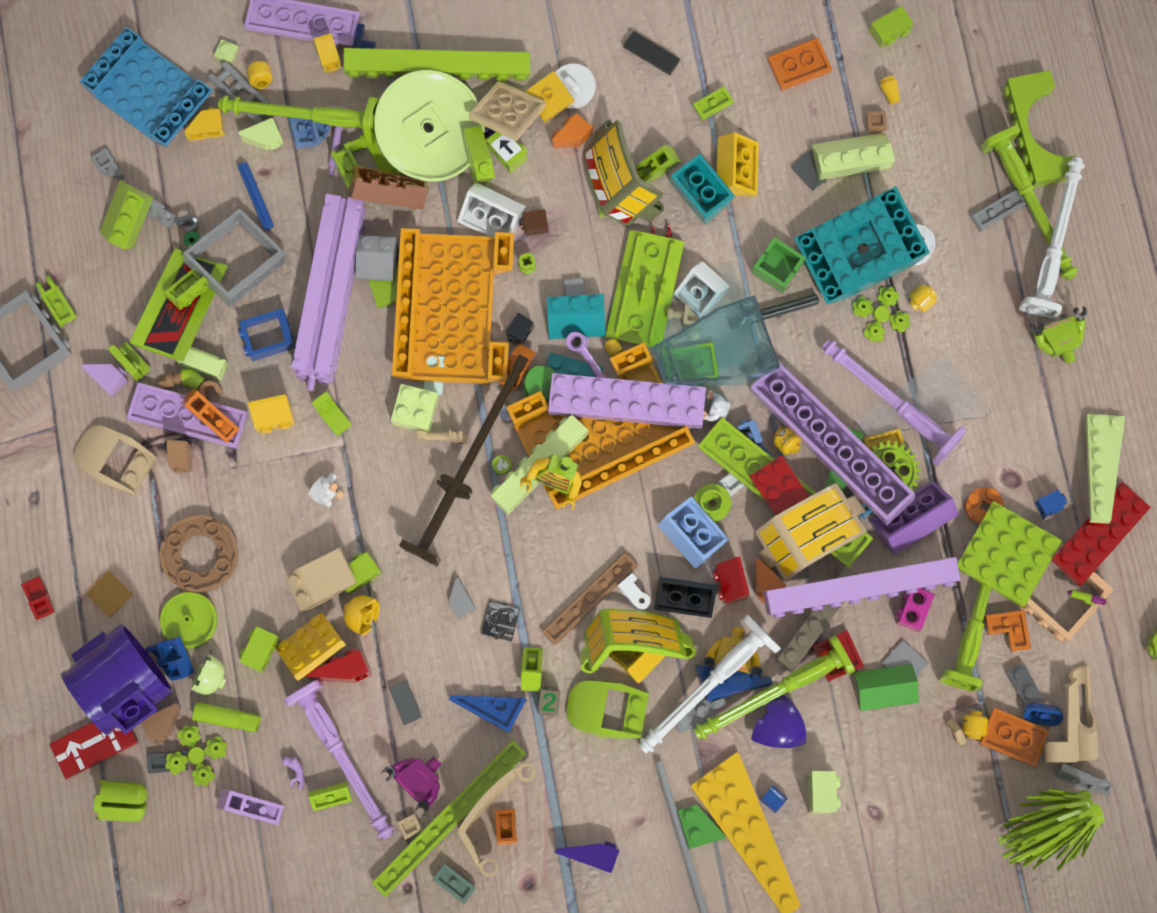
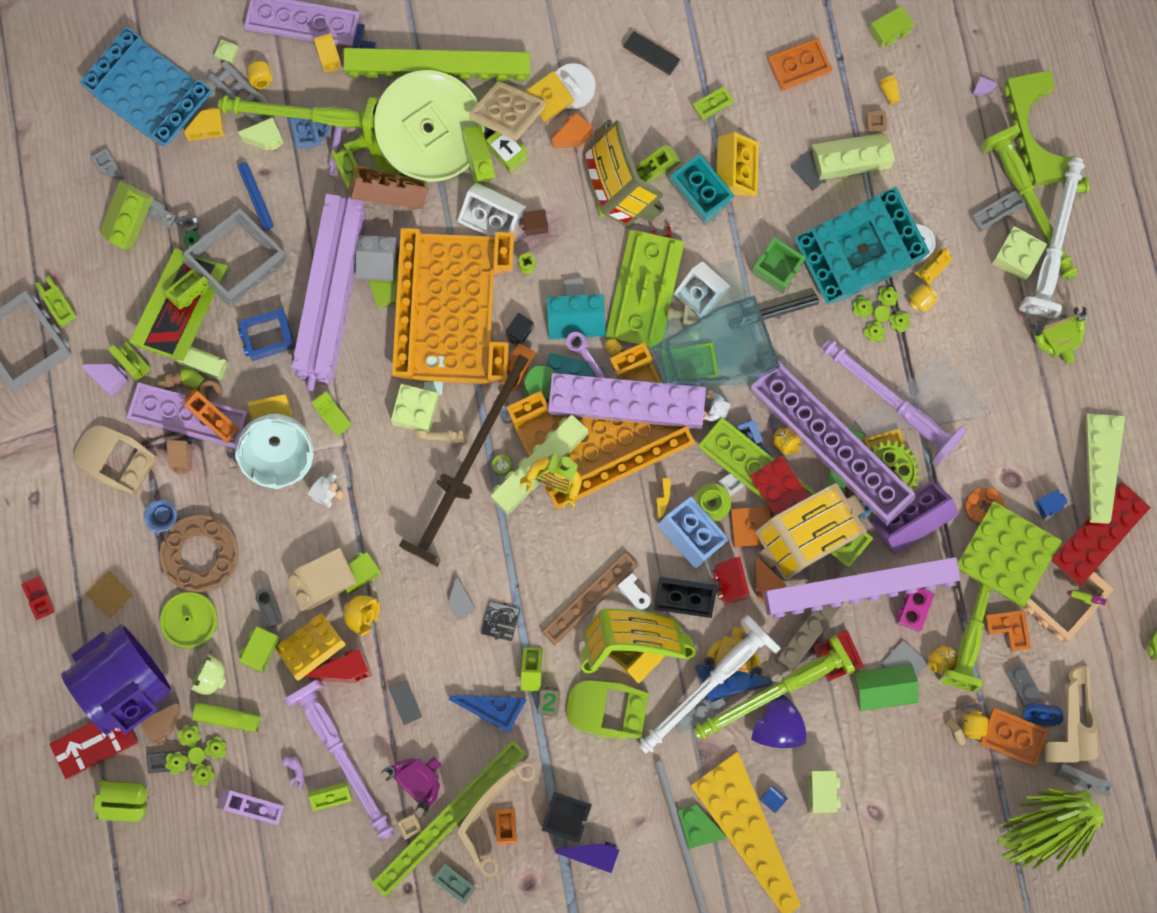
blue slope [145,636,195,681] -> none
none -> medium blue hair [144,499,177,533]
none -> light aqua piece [235,414,313,489]
none -> dark grey piece [255,589,283,629]
none -> black piece [542,792,592,843]
none -> yellow slope [656,478,671,520]
none -> orange plate [731,506,771,548]
none -> yellow hinge [914,247,953,285]
none -> yellow head [928,646,957,675]
none -> lavender tile [973,76,997,96]
none -> yellowish green brick [992,226,1047,282]
none -> lime bush [1075,177,1090,194]

